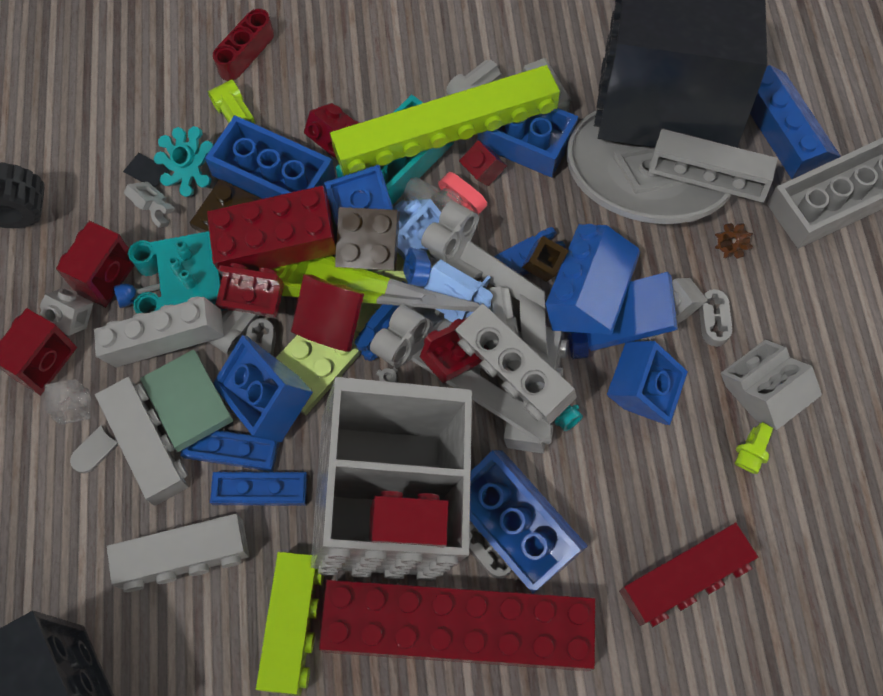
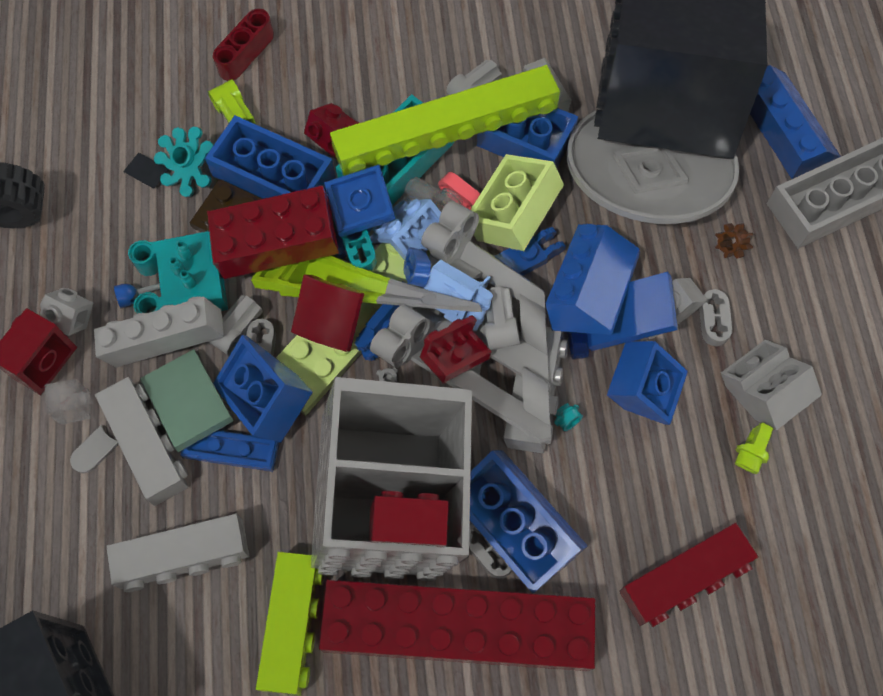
dark red brick [56,220,134,308] -> none
light grey plate [124,182,175,228] -> none
blue tile [210,472,308,506] -> none
dark red bracket [215,263,285,318] -> none
dark brown plate [335,207,400,271] -> none
light grey brick [455,303,577,425] -> none
dark red brick [459,140,507,186] -> none
dark brown brick [521,236,569,282] -> none
light grey brick [648,129,778,203] -> none
none -> yellowish green brick [471,154,564,251]

